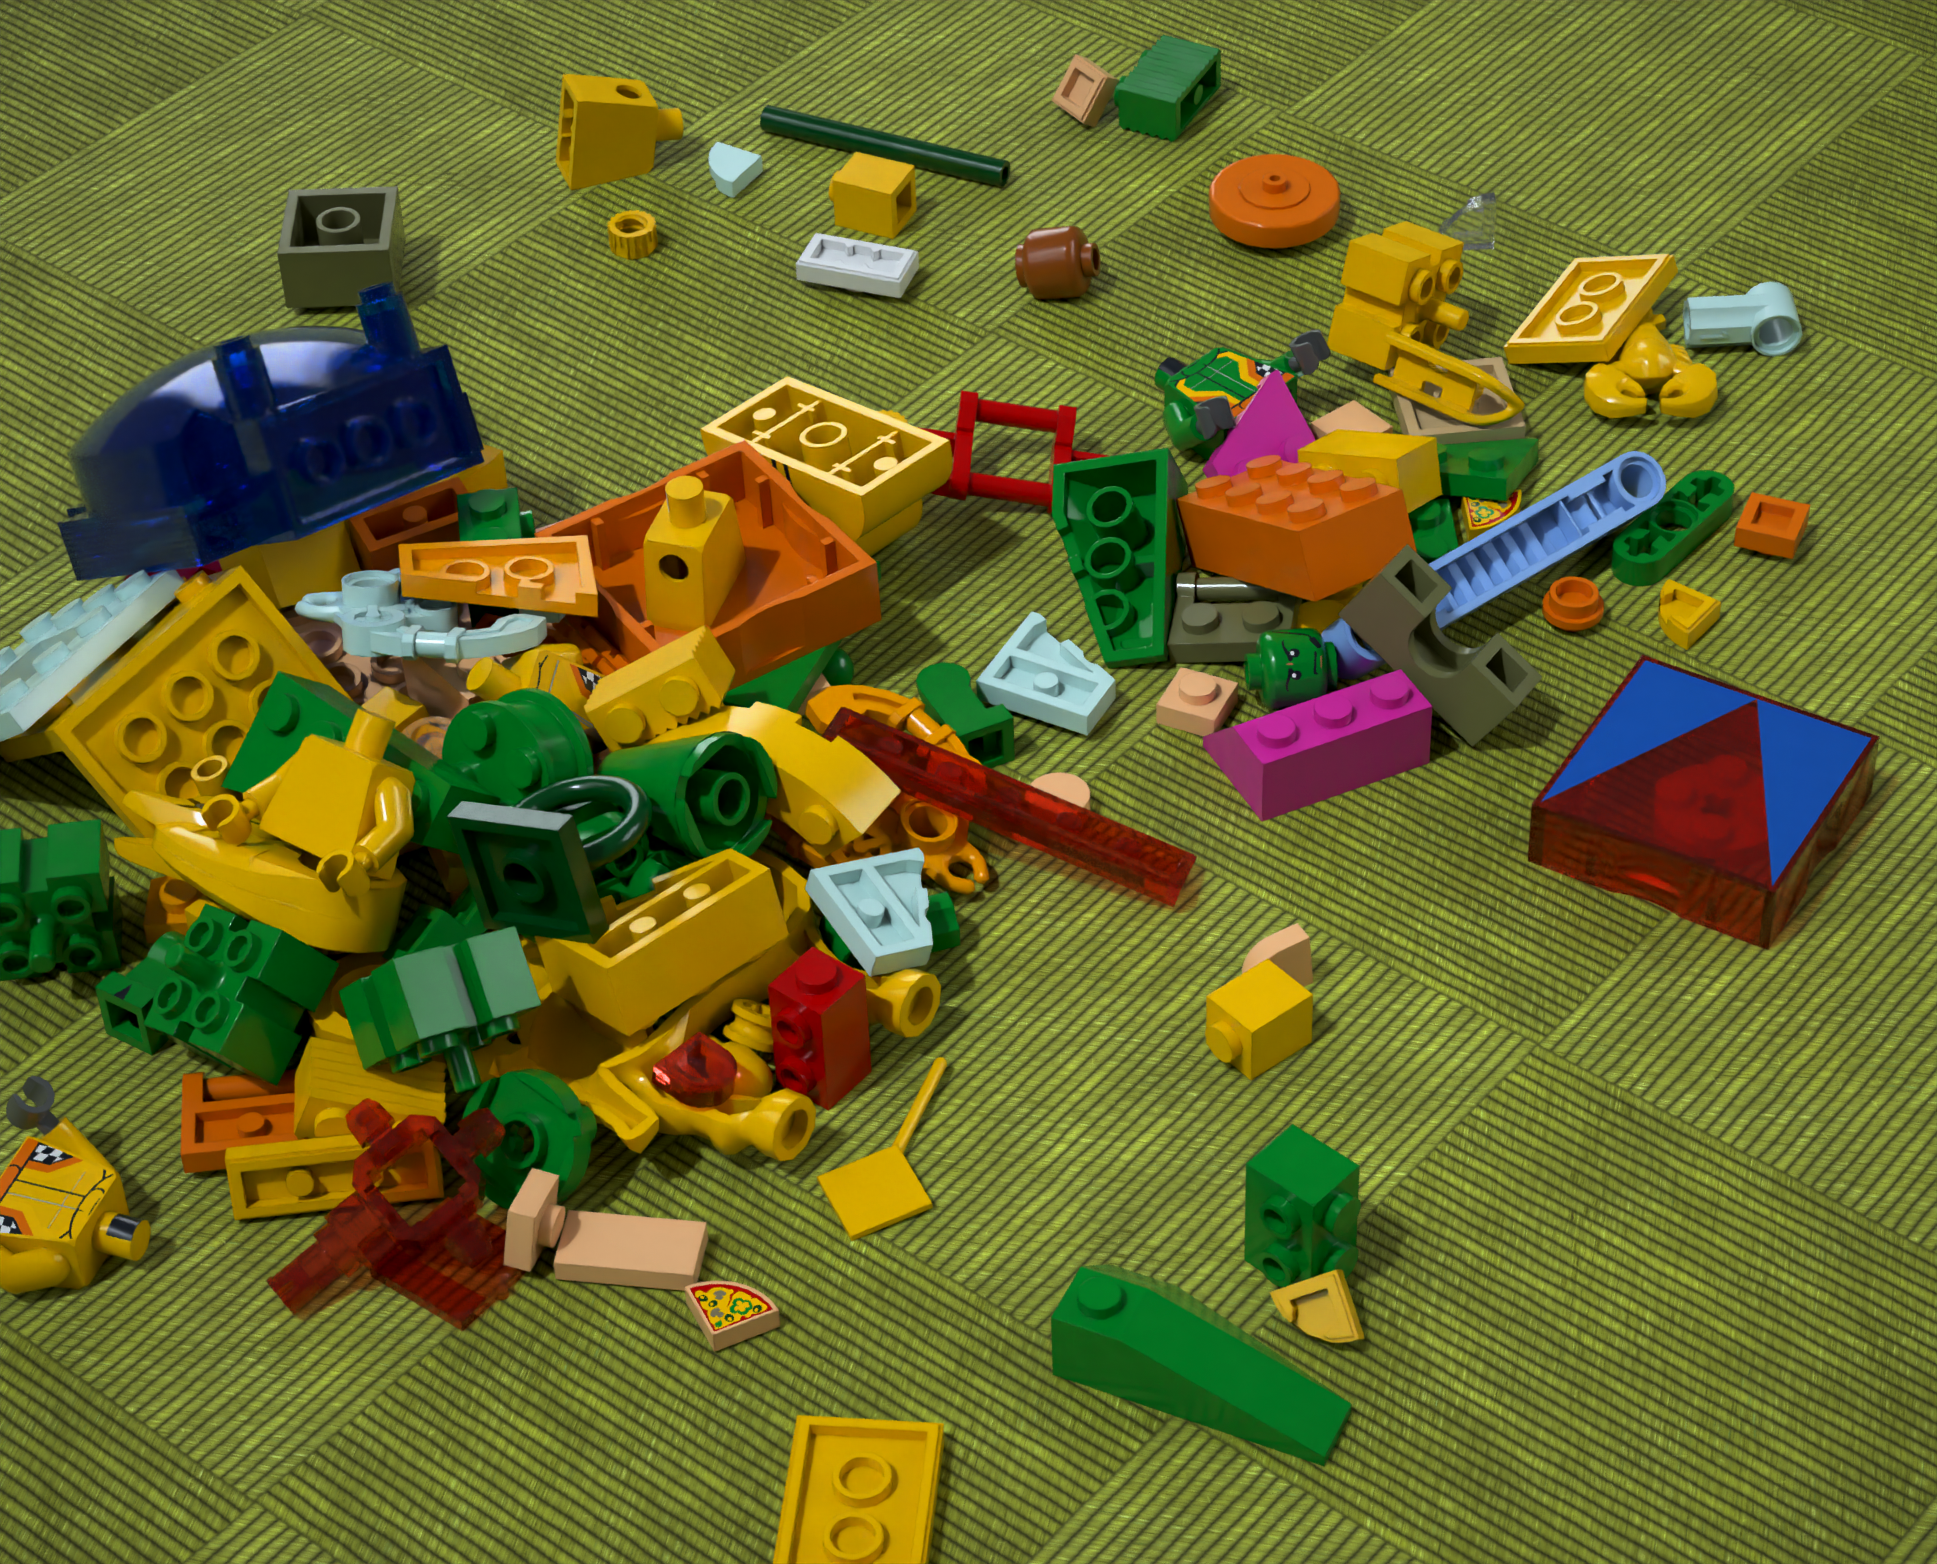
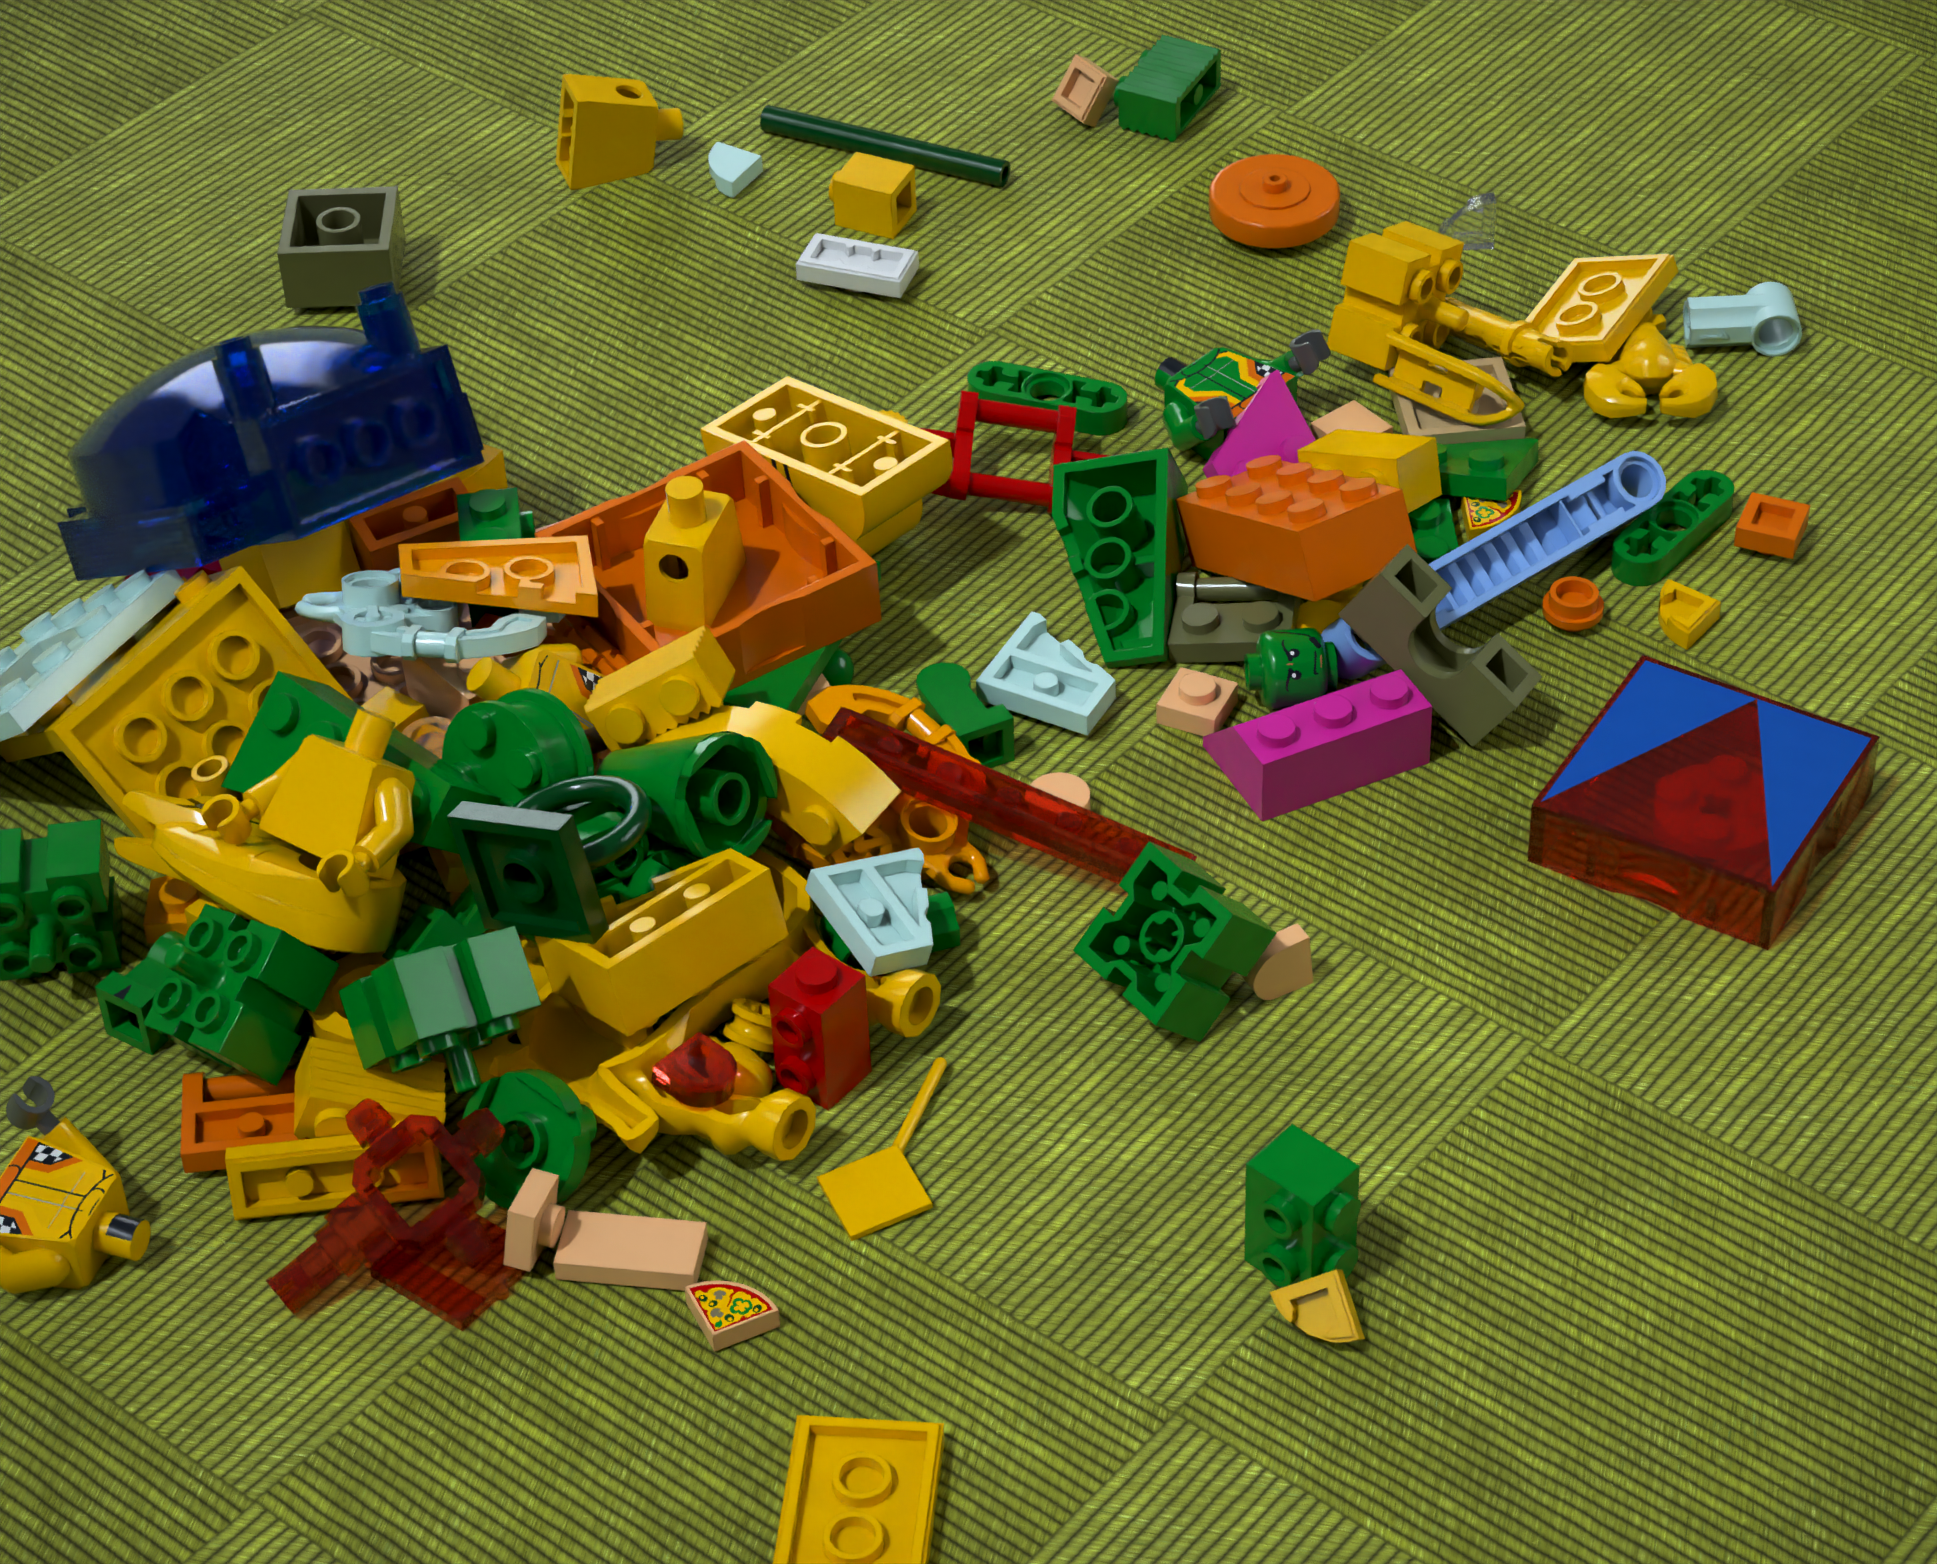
yellow axle [608,210,658,260] -> none
dark orange head [1015,226,1101,300] -> none
green wedge [1051,1264,1352,1466] -> none
yellow brick [1205,958,1313,1080] -> none
none -> green beam [967,361,1128,436]
none -> green brick [1073,841,1277,1042]
none -> yellow pin [1445,297,1574,377]

